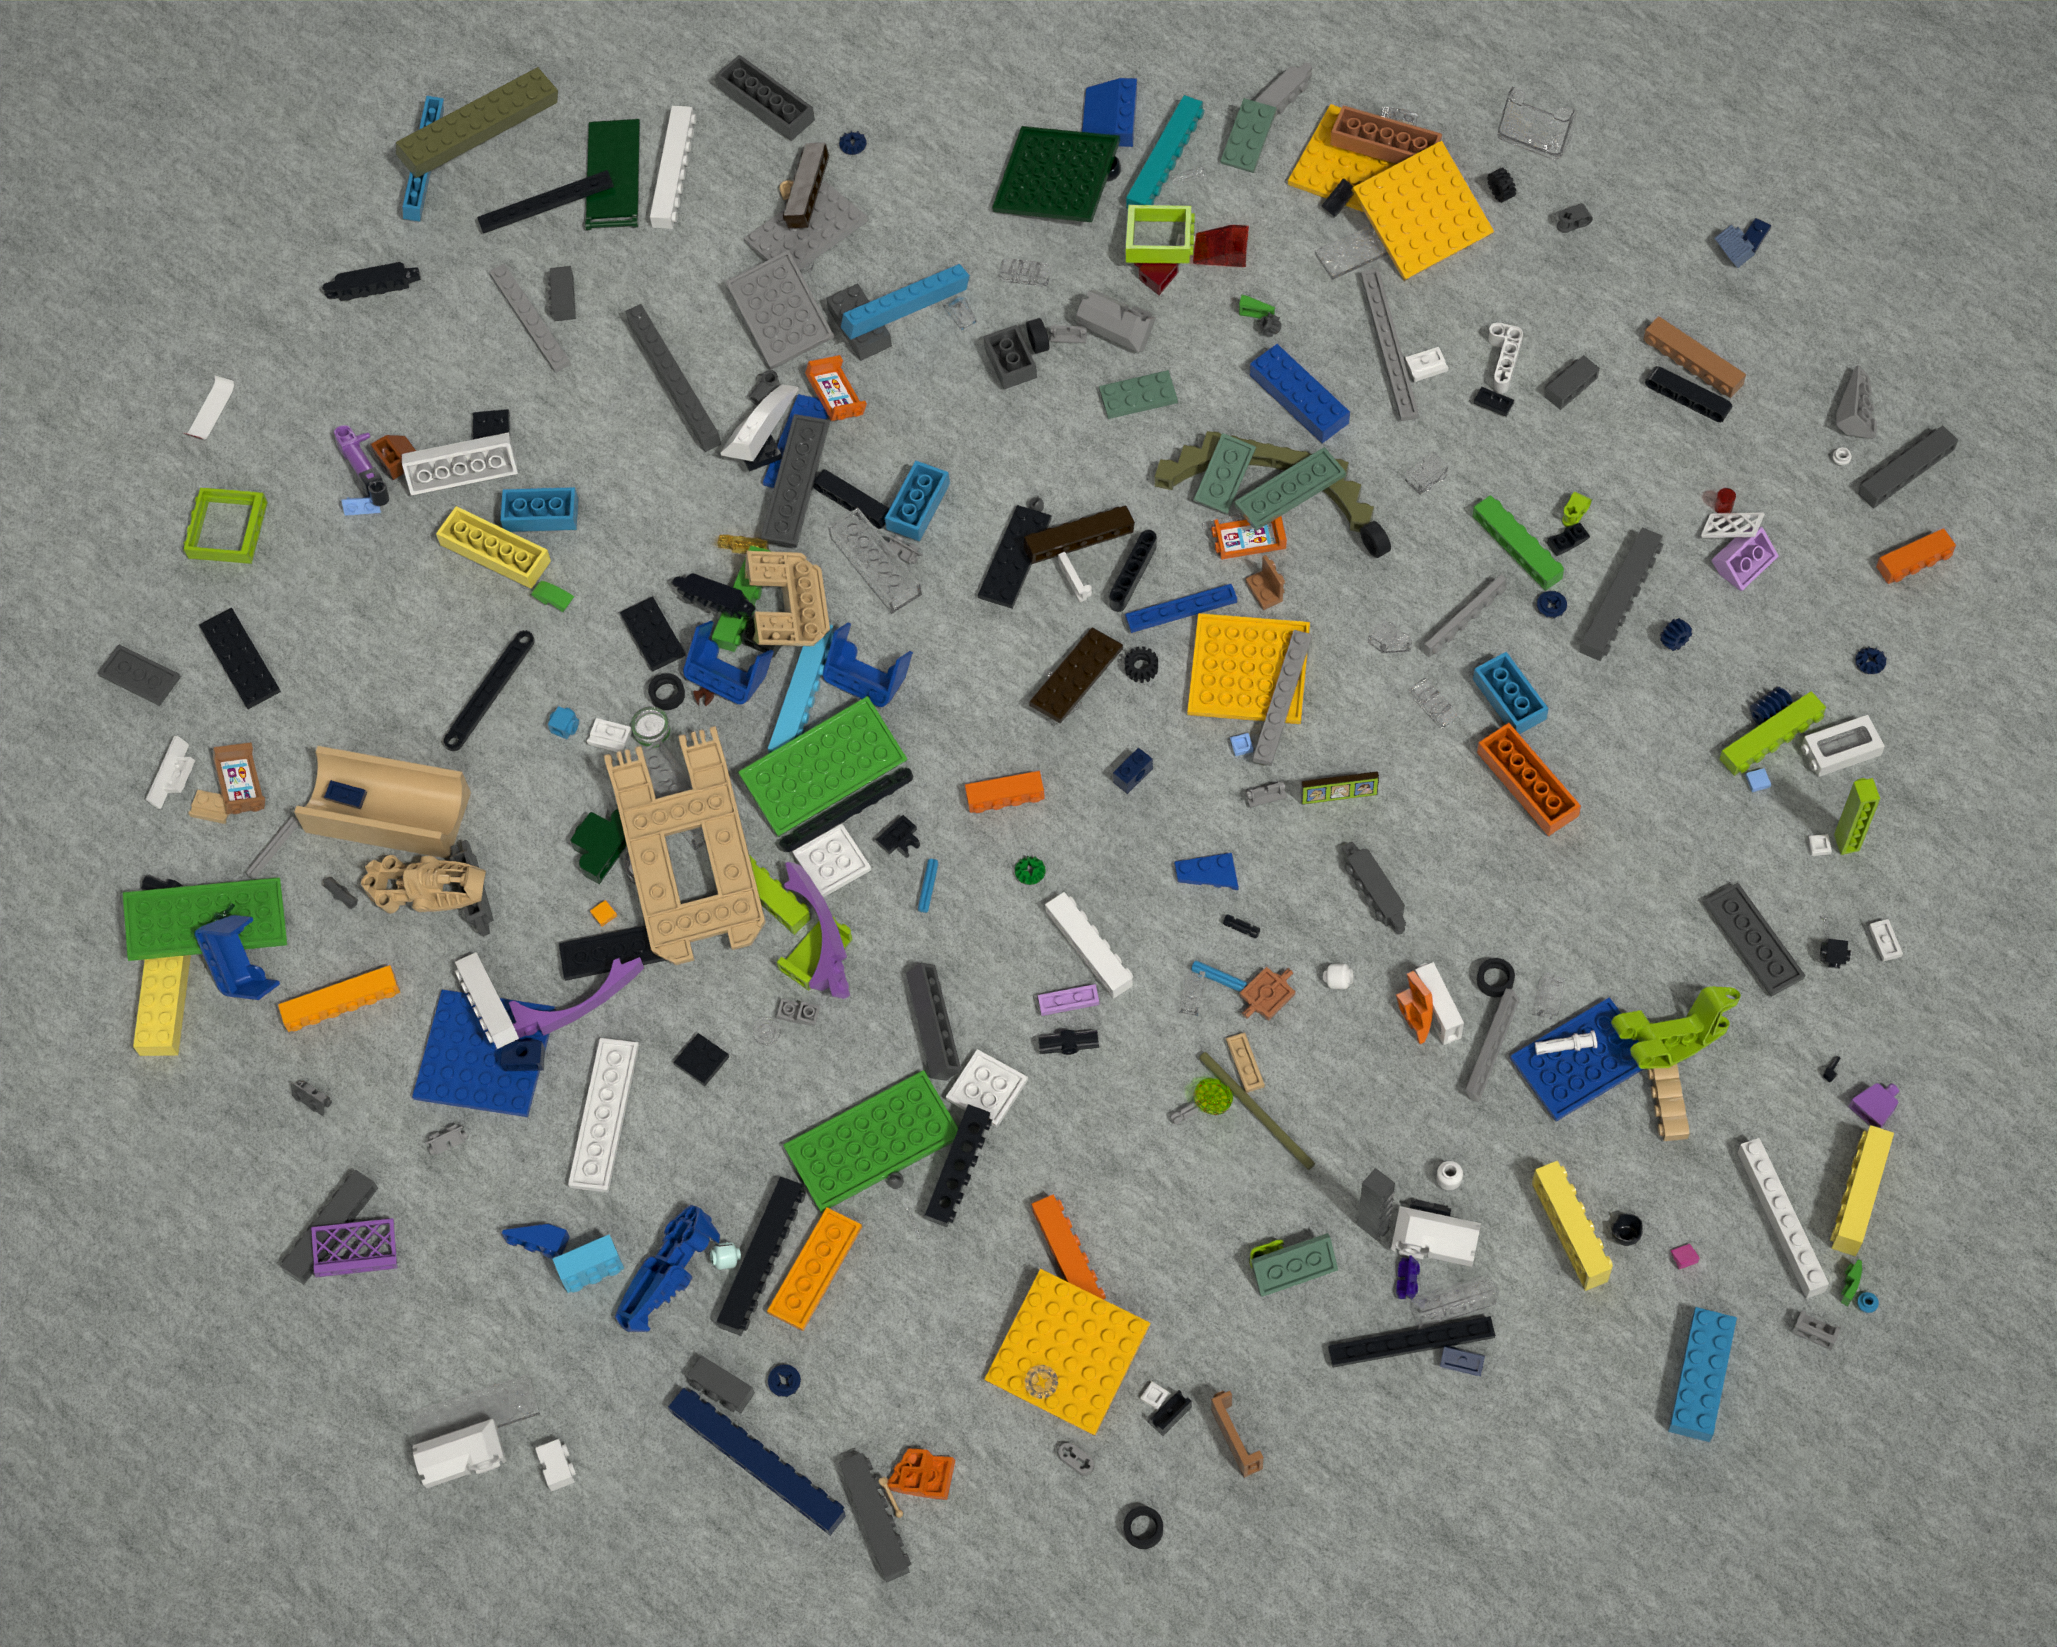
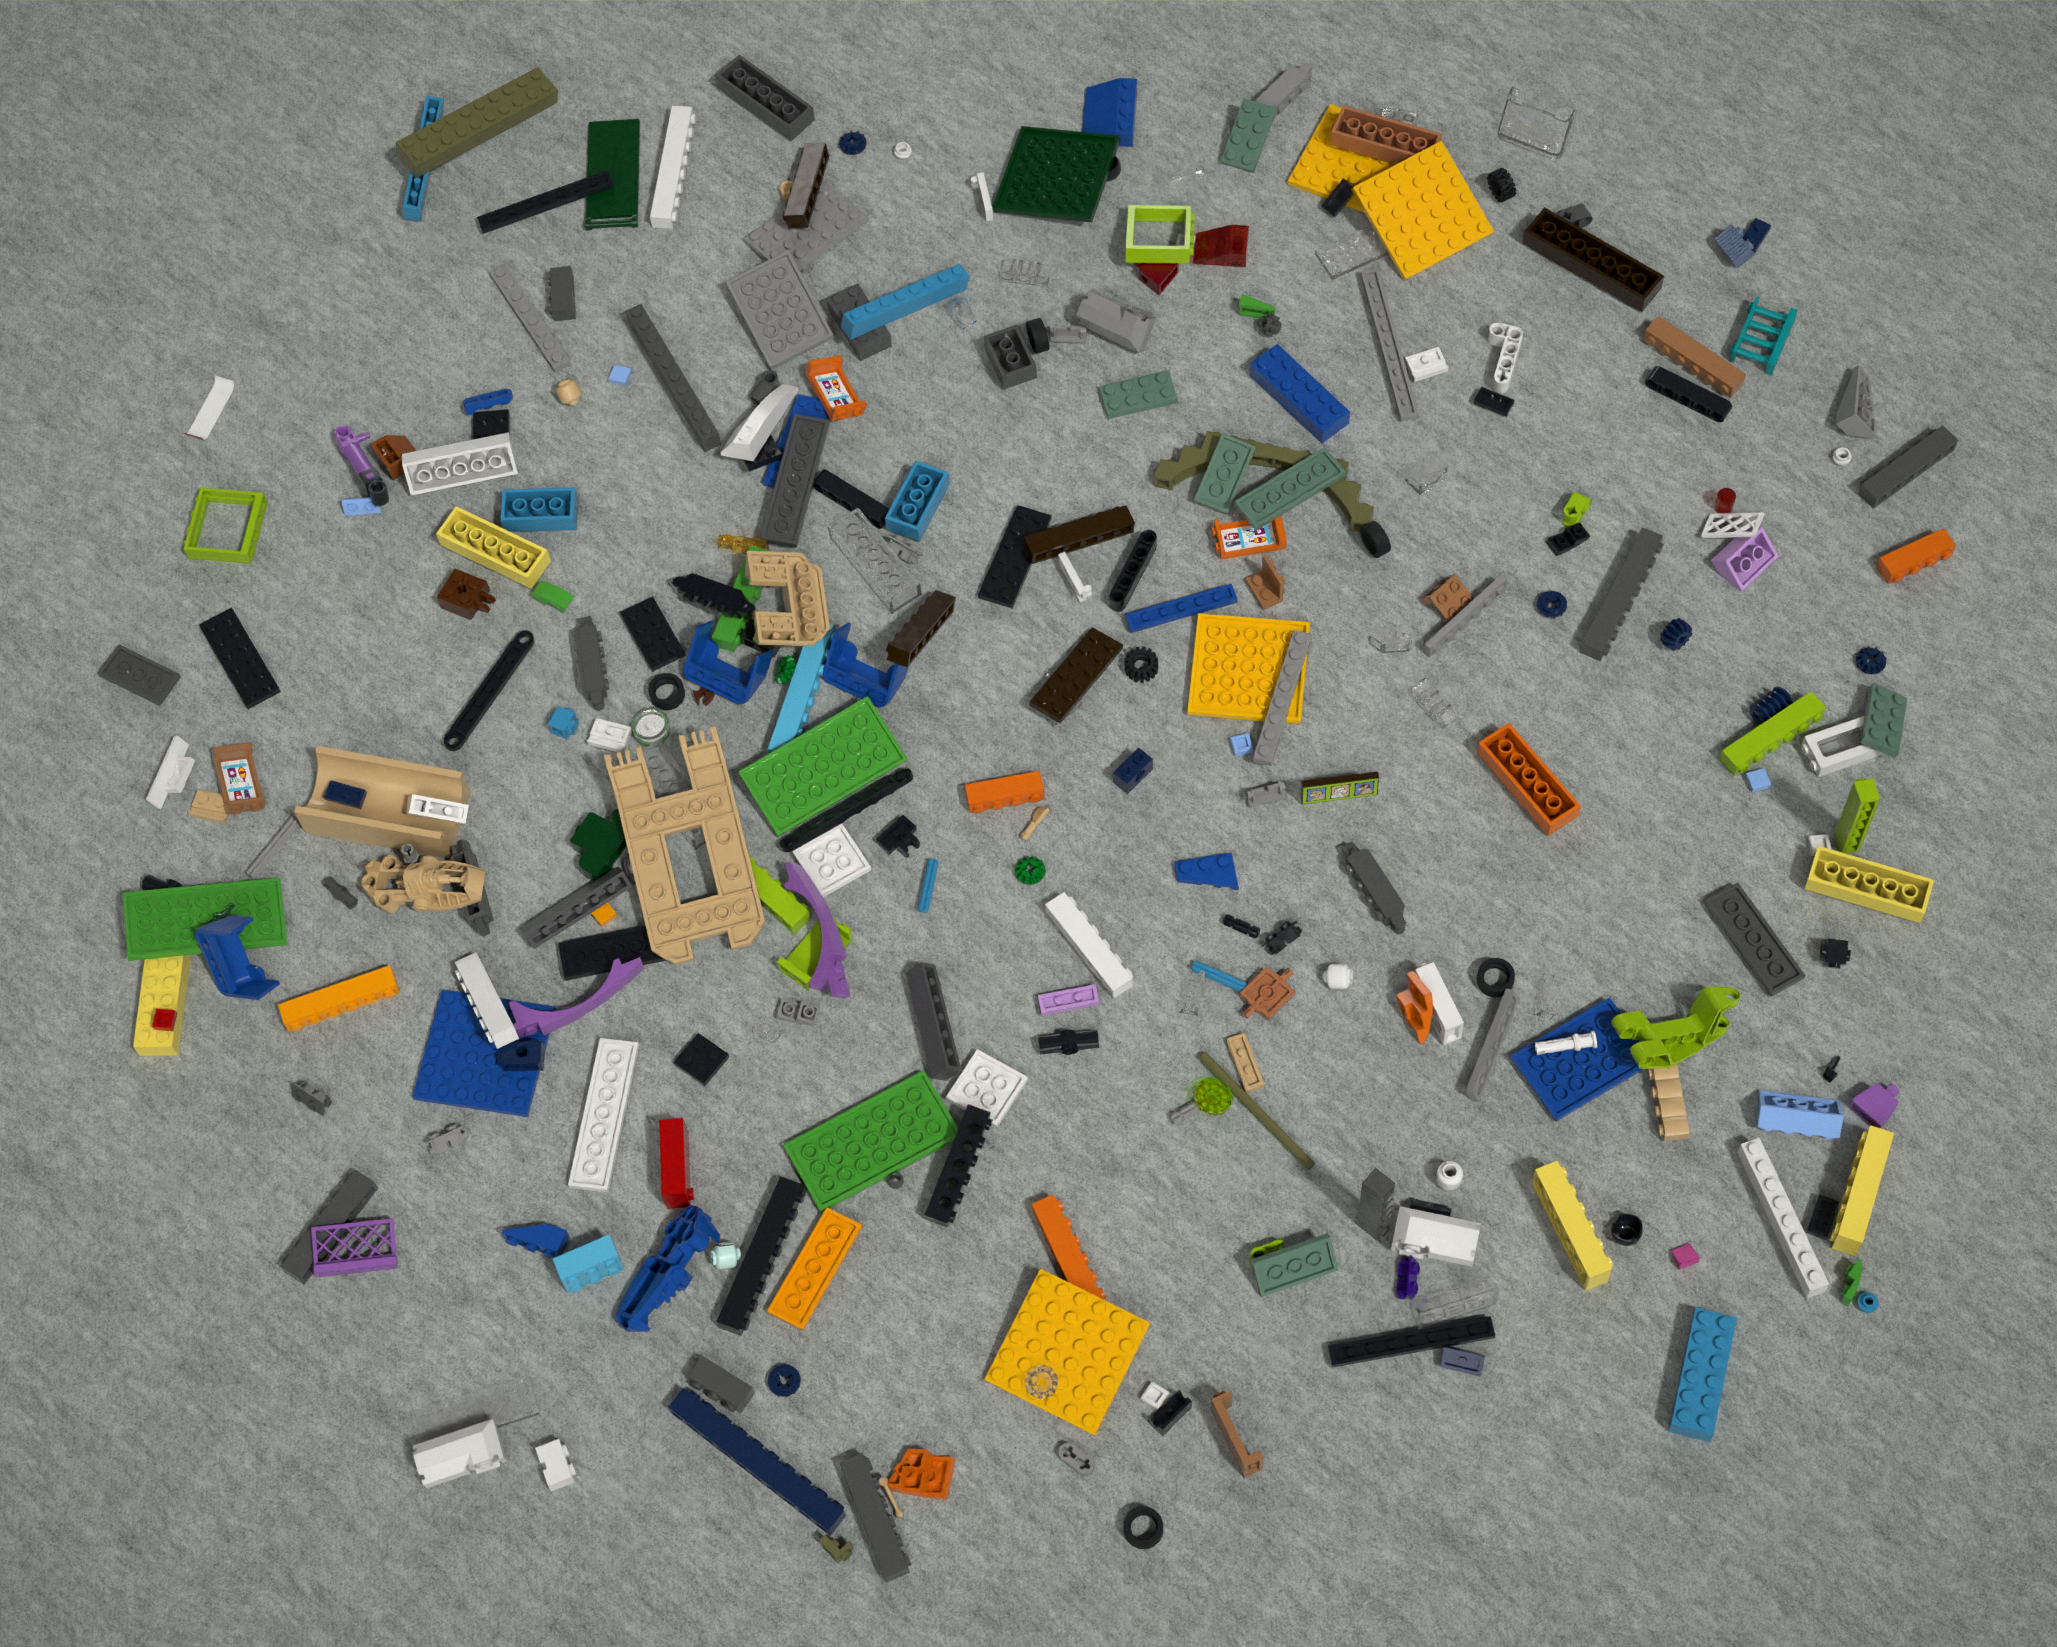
black hinge [322,262,421,301] -> none
dark grey hinge [1029,497,1044,512] -> none
teal brick [1126,95,1205,209] -> none
bright green brick [1472,495,1564,591] -> none
dark azure brick [1473,652,1549,734] -> none
dark grey brick [1545,355,1600,410] -> none
light grey hinge [1792,1311,1841,1350] -> none
white plate [1869,919,1903,962] -> none
none -> red plate [152,1009,177,1031]
none -> light grey pin [401,844,420,865]
none -> white slope [405,794,469,824]
none -> reddish brown hinge [437,569,496,620]
none -> blue plate [463,389,513,415]
none -> dark grey brick [519,867,632,949]
none -> tan head [555,378,582,406]
none -> dark grey hinge [574,616,610,711]
none -> light blue tile [609,365,632,386]
none -> red brick [659,1118,694,1209]
none -> green gear [775,655,796,684]
none -> olive bracket [819,1535,854,1564]
none -> dark brown brick [886,590,956,668]
none -> white plate [894,142,912,159]
none -> white hinge [971,172,993,221]
none -> tan piece [1021,807,1049,840]
none -> black hinge [1261,920,1302,955]
none -> medium nougat bracket [1420,574,1474,623]
none -> dark brown brick [1523,207,1664,312]
none -> teal fence [1729,296,1798,376]
none -> light blue slope [1756,1090,1843,1139]
none -> light yellow brick [1805,846,1934,924]
none -> black plate [1806,1194,1839,1240]
none -> sand green plate [1861,683,1907,758]

